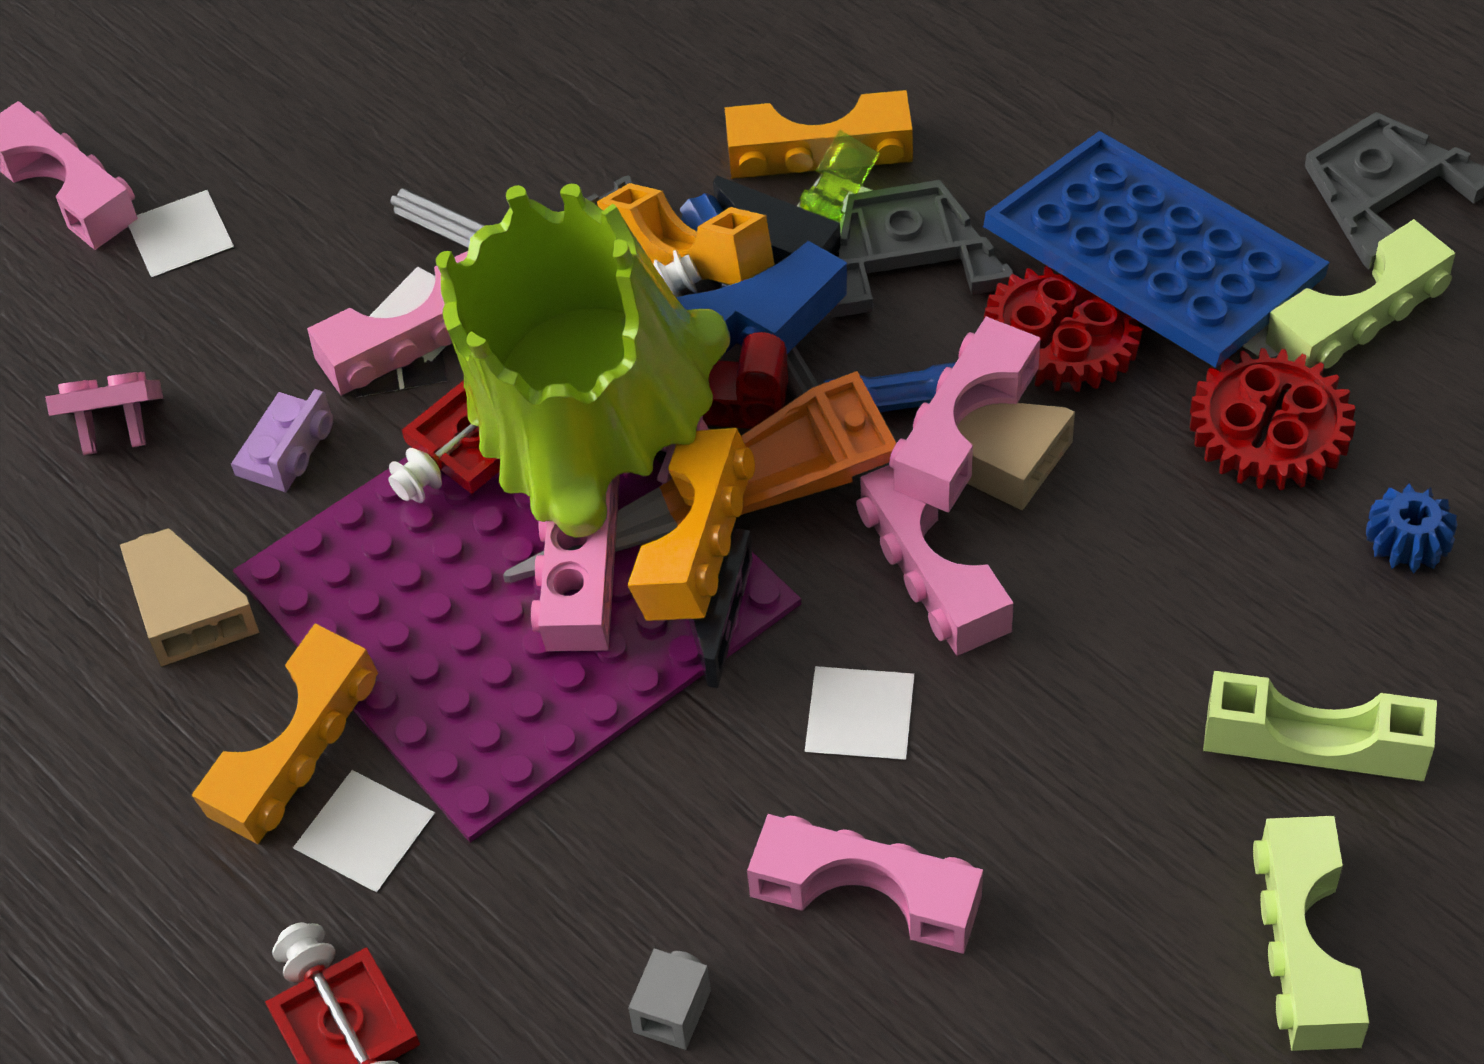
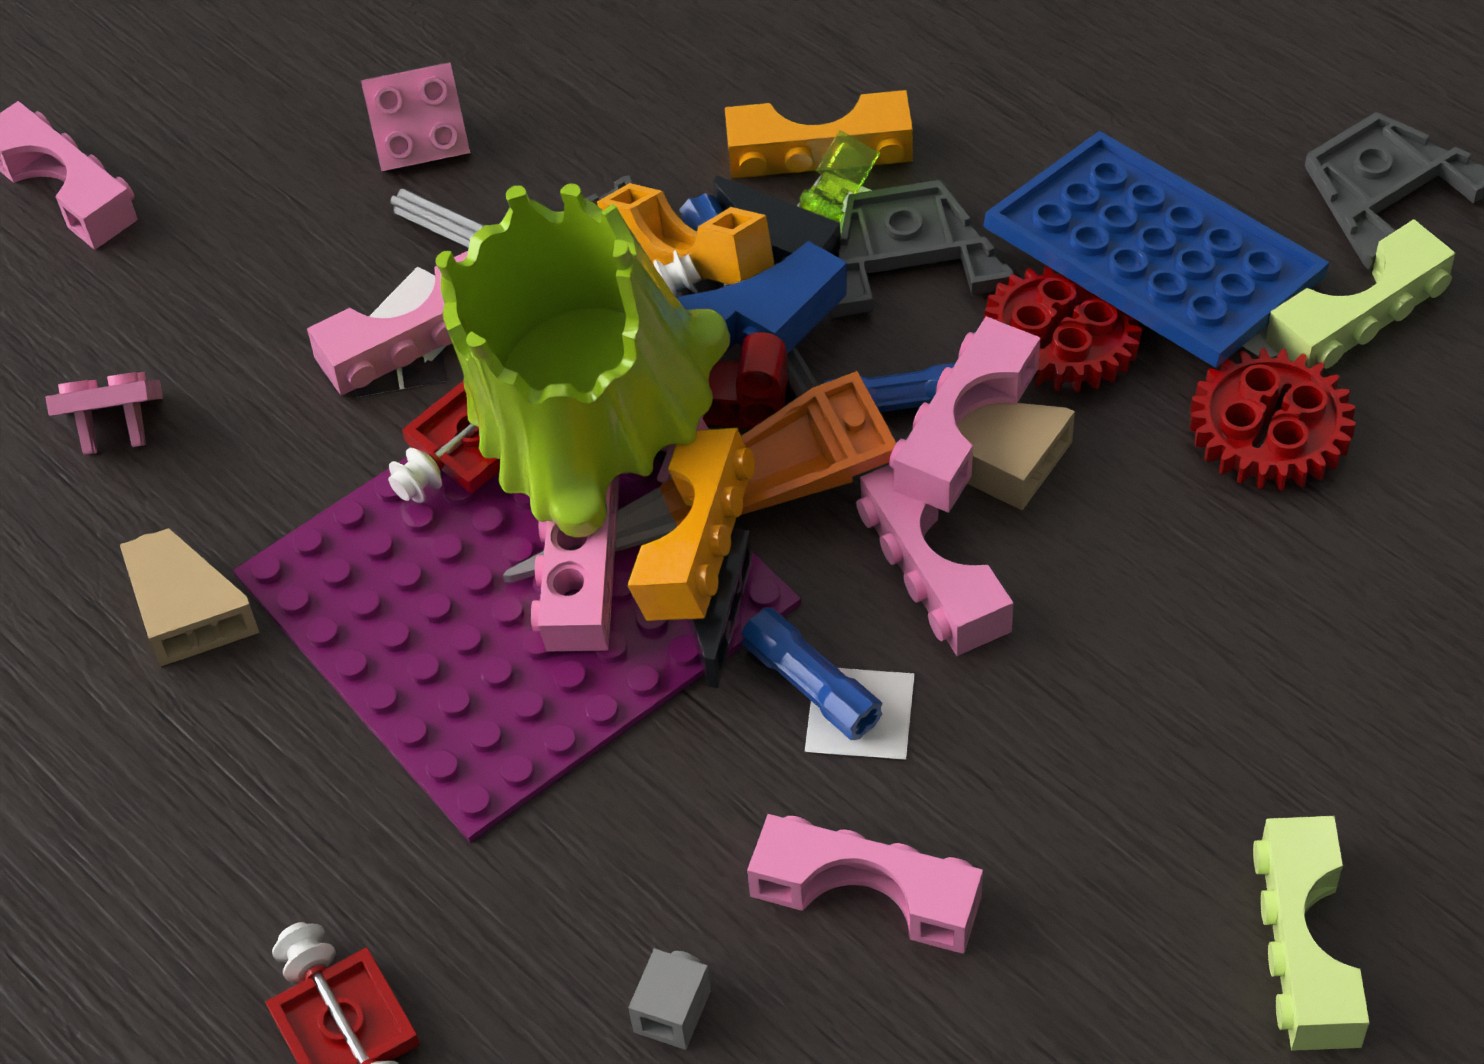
white sticker [128,190,234,277] -> none
light orange arch [192,623,378,845] -> none
lavender bracket [231,389,333,492] -> none
white sticker [293,770,435,893] -> none
yellowish green arch [1203,671,1437,781] -> none
blue gear [1366,483,1457,574] -> none
none -> bright pink plate [361,62,470,171]
none -> blue axle [741,608,883,740]

